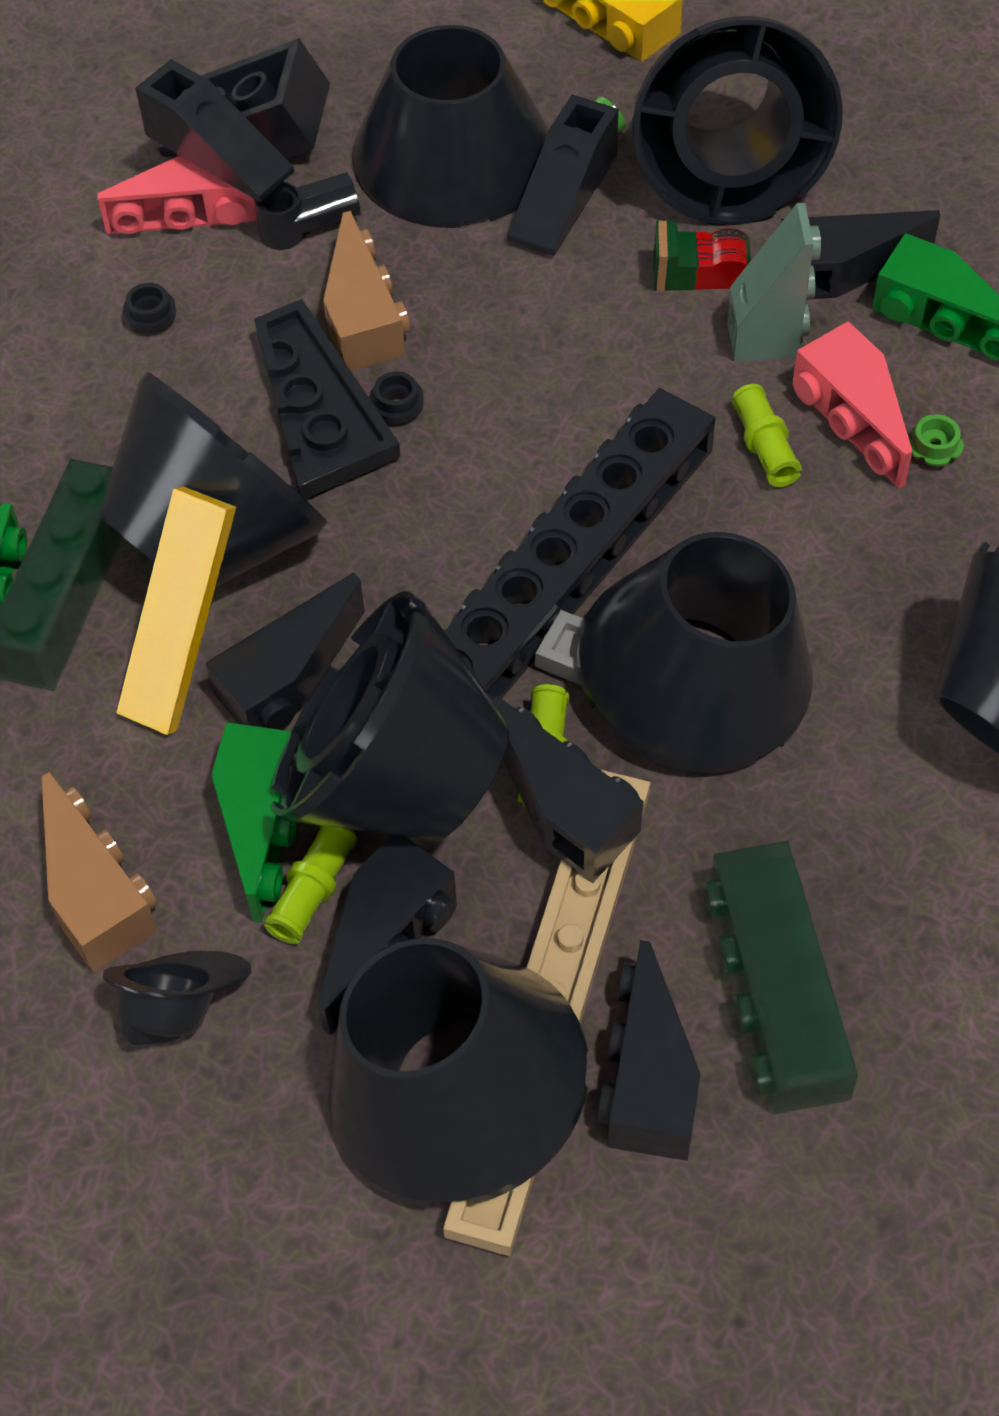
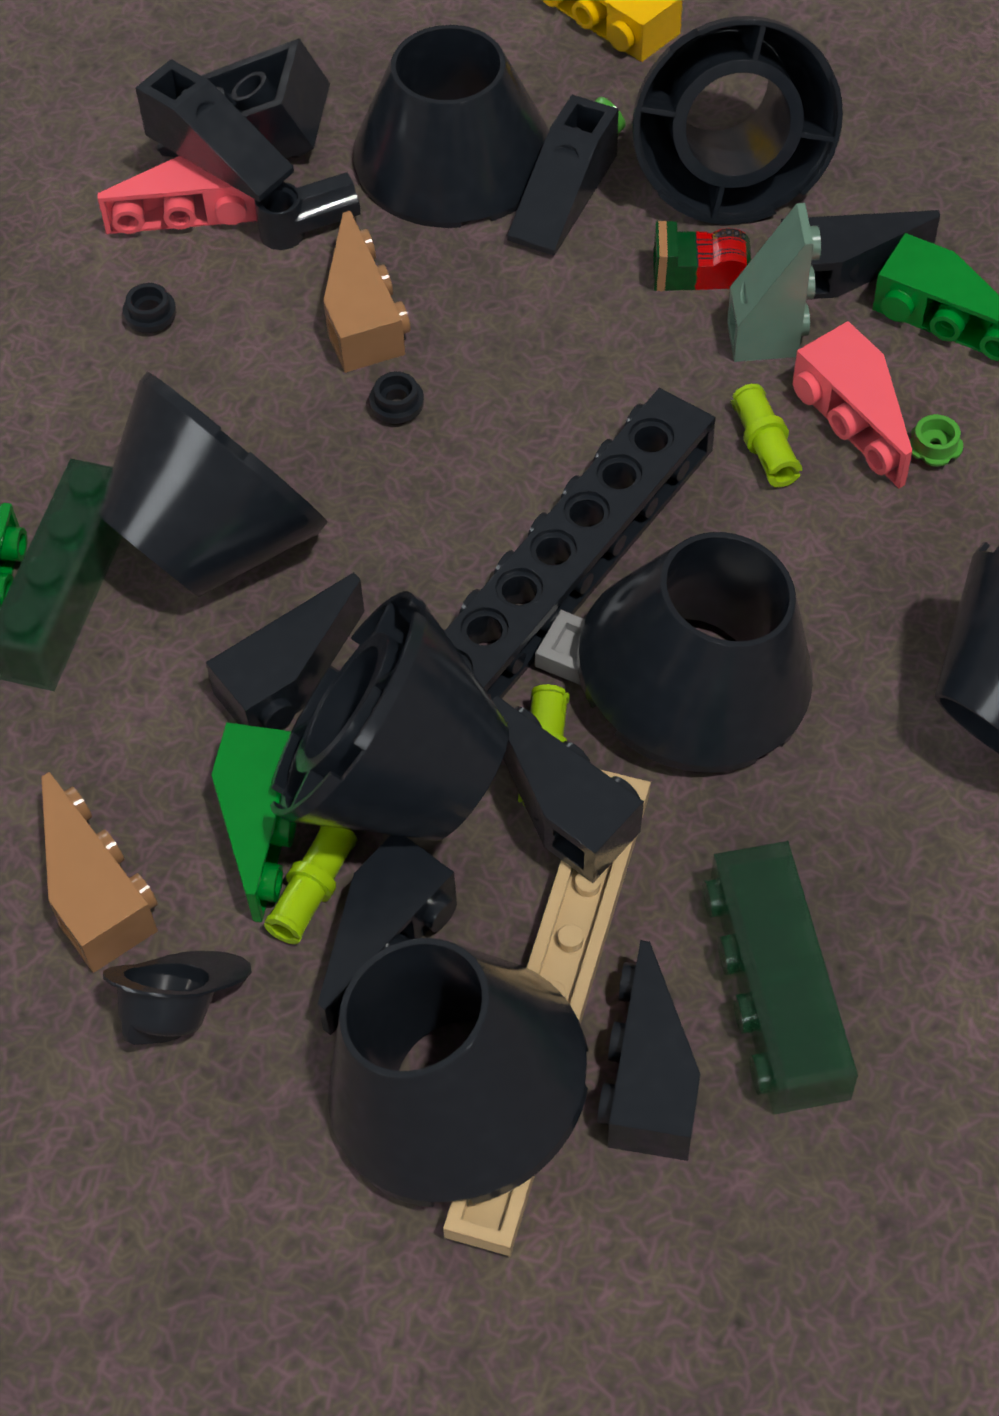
yellow tile [116,486,236,735] -> none
black wing [254,299,401,499] -> none

